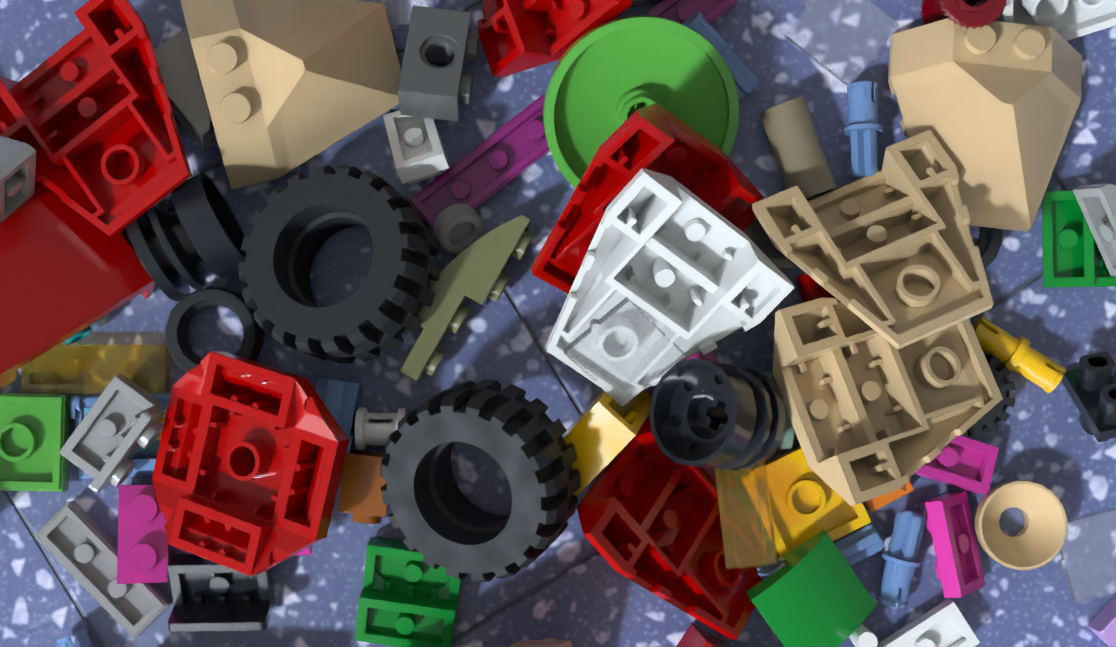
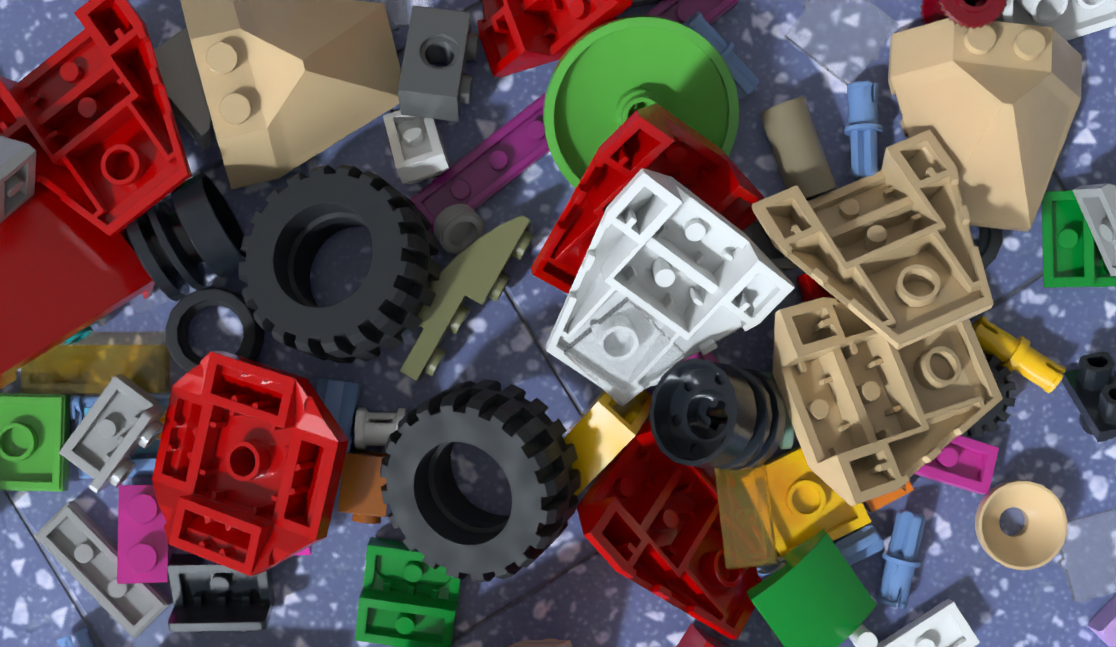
dark pink plate [925,491,986,598] -> none

